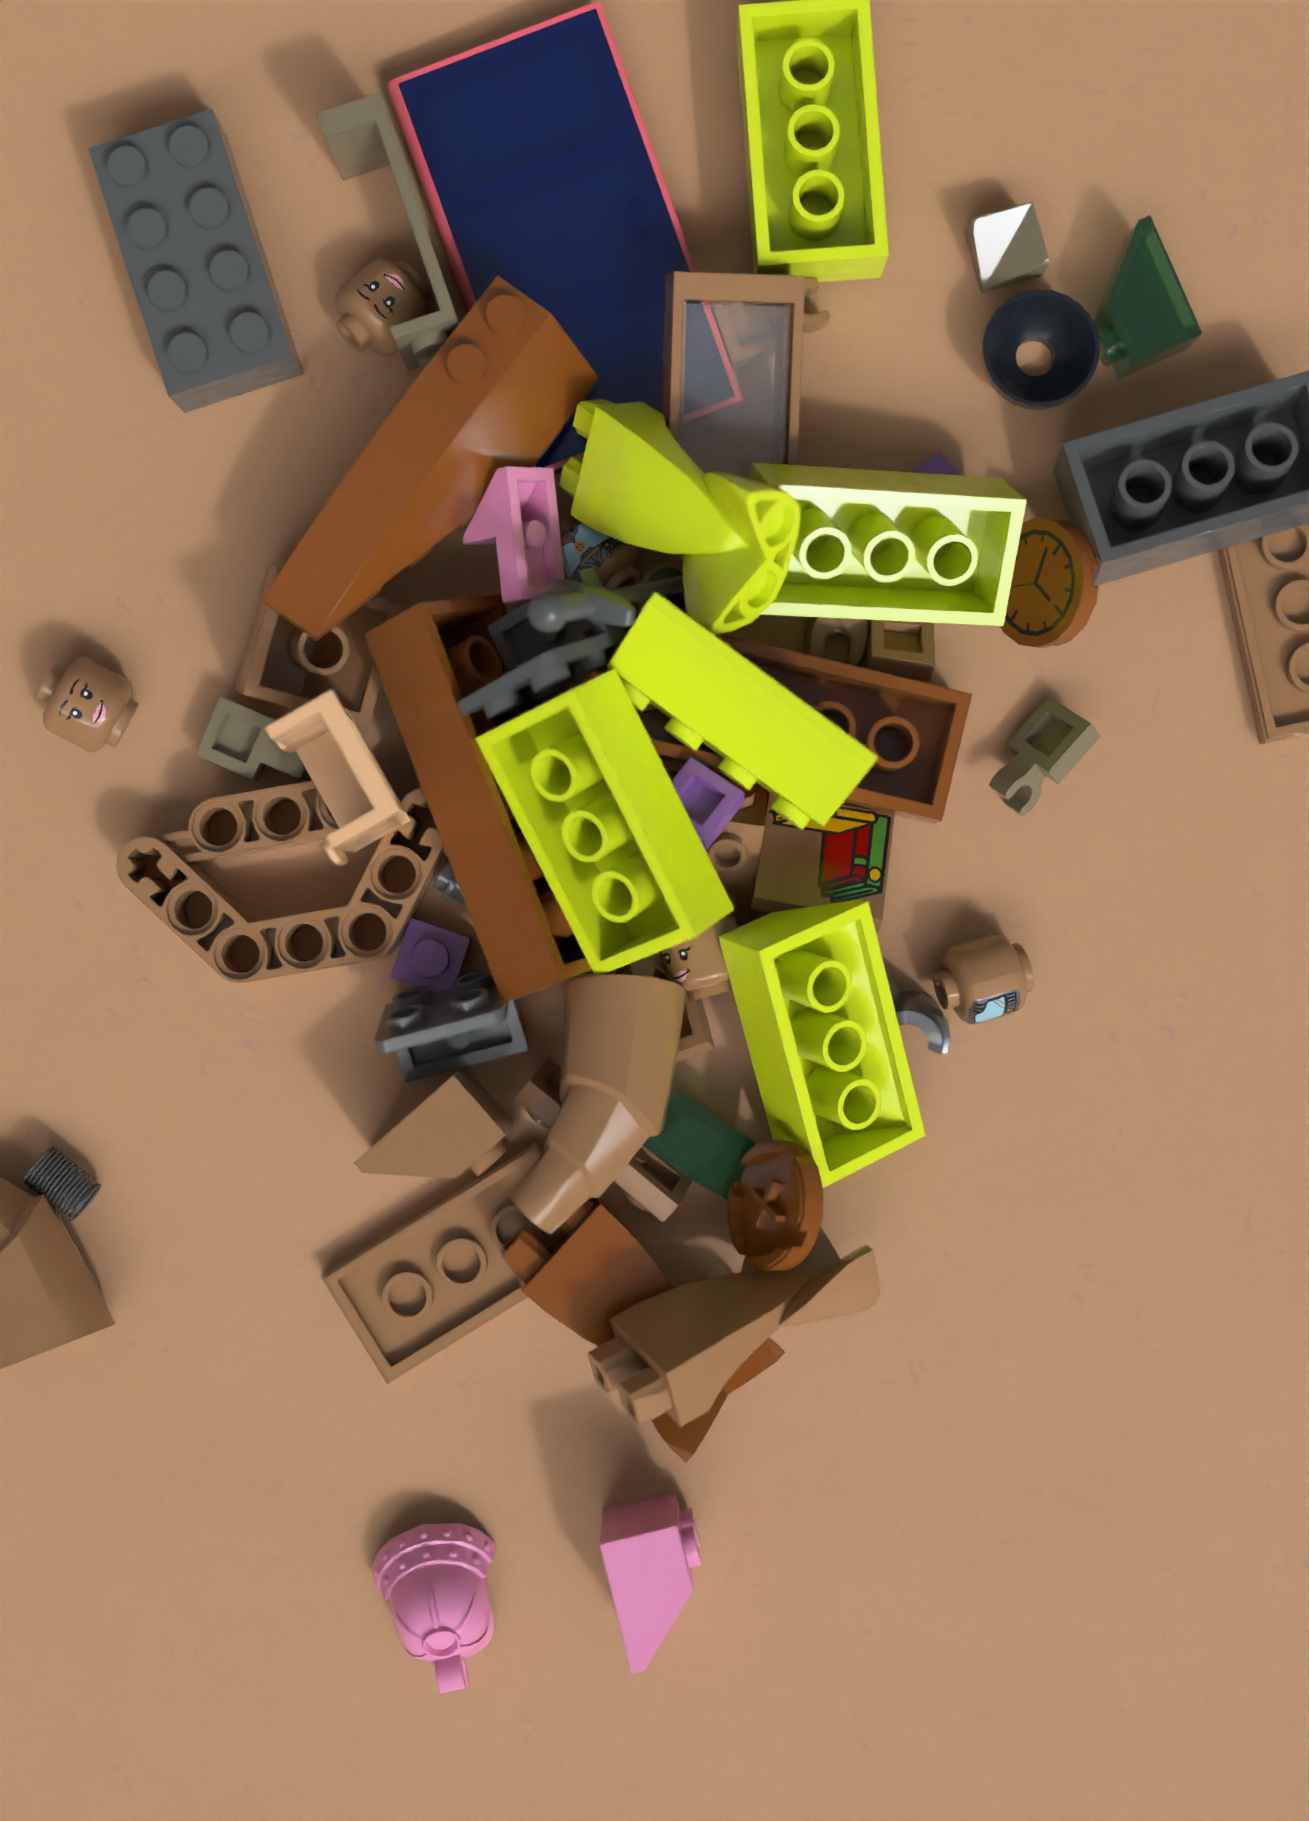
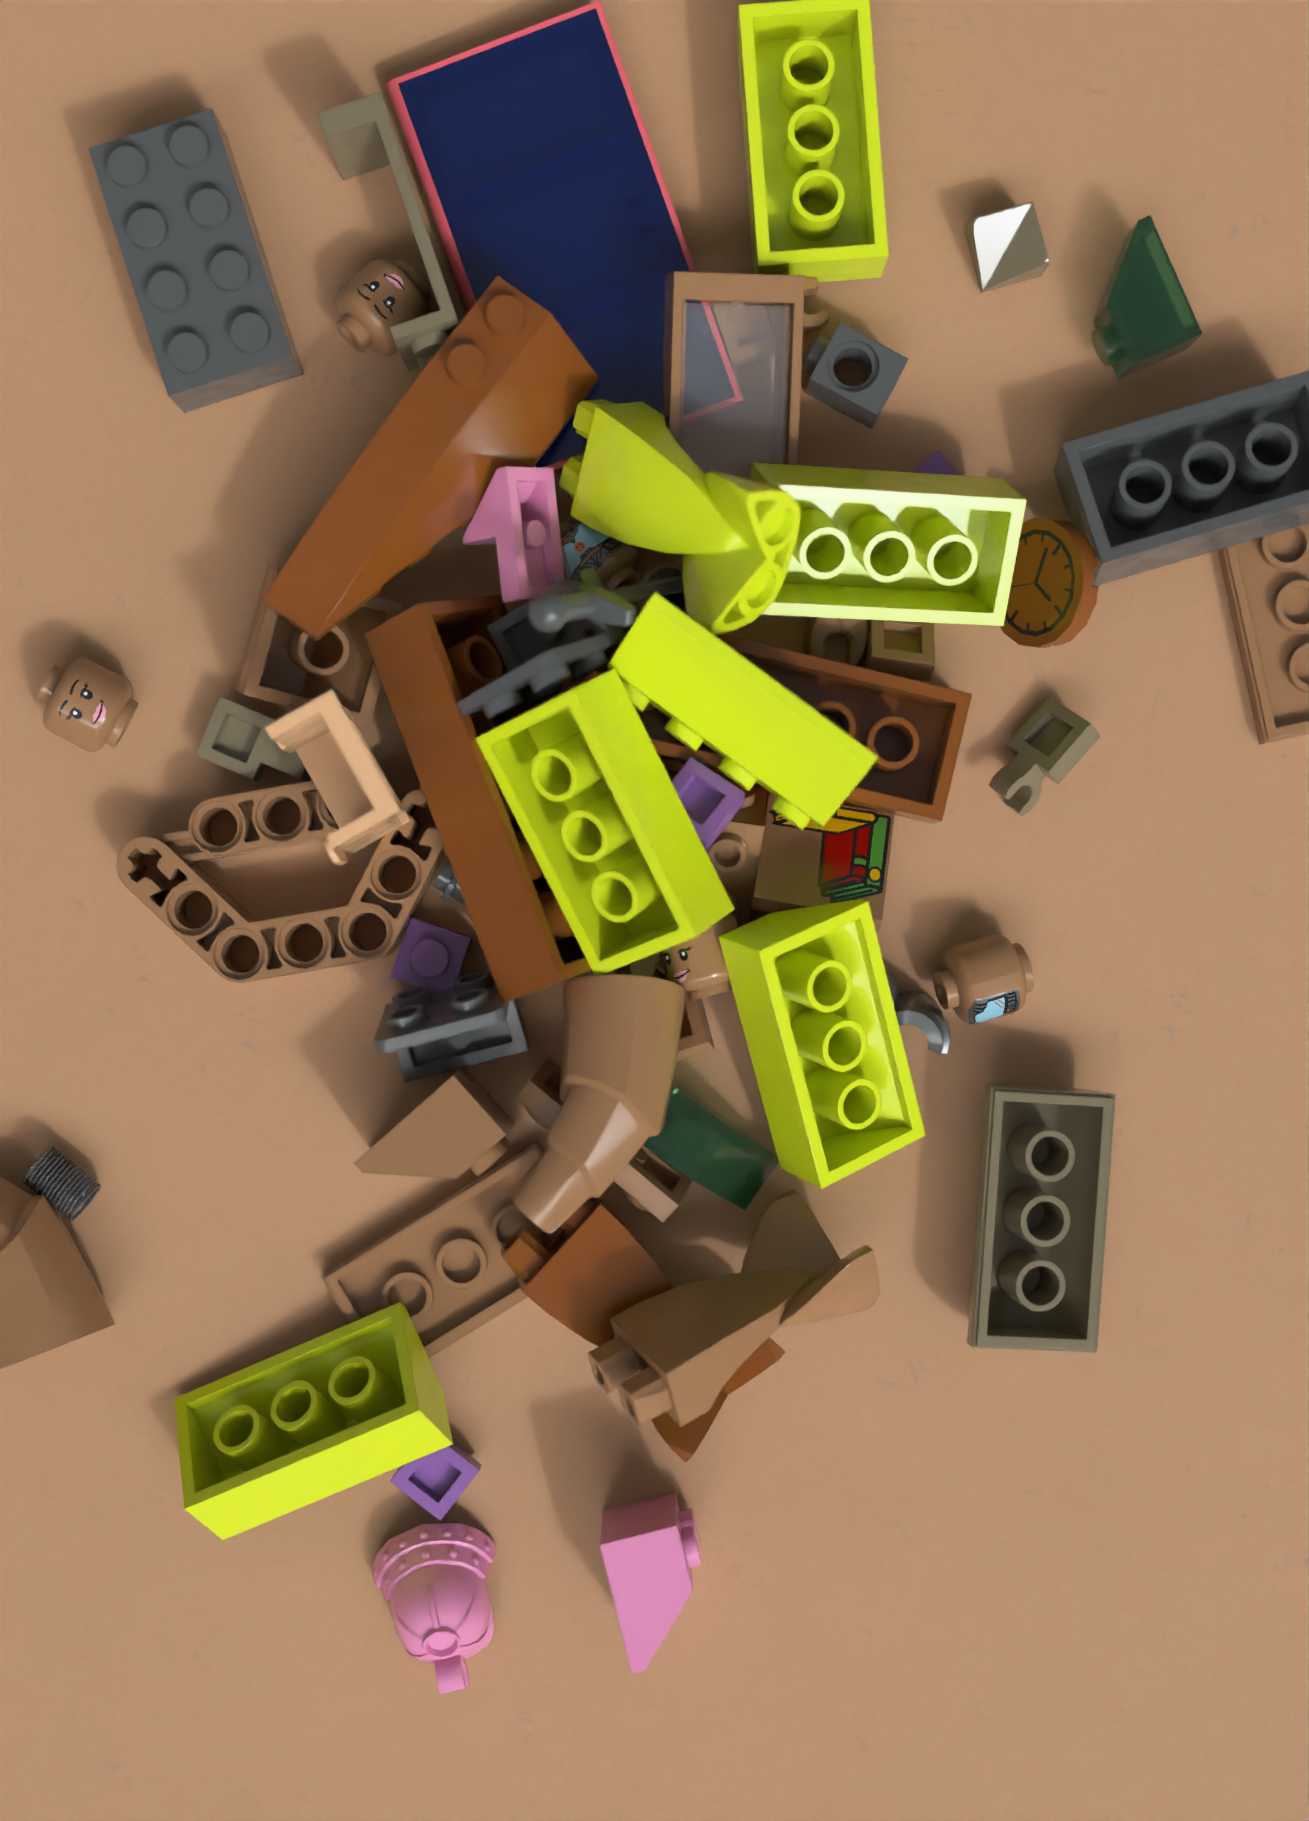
dark orange tile [727,1140,824,1271] -> none
black piece [981,289,1100,410] -> none
none -> neon yellow slope [174,1302,453,1540]
none -> medium lavender plate [390,1442,482,1521]
none -> dark grey brick [802,322,908,429]
none -> dark tan brick [967,1083,1116,1353]

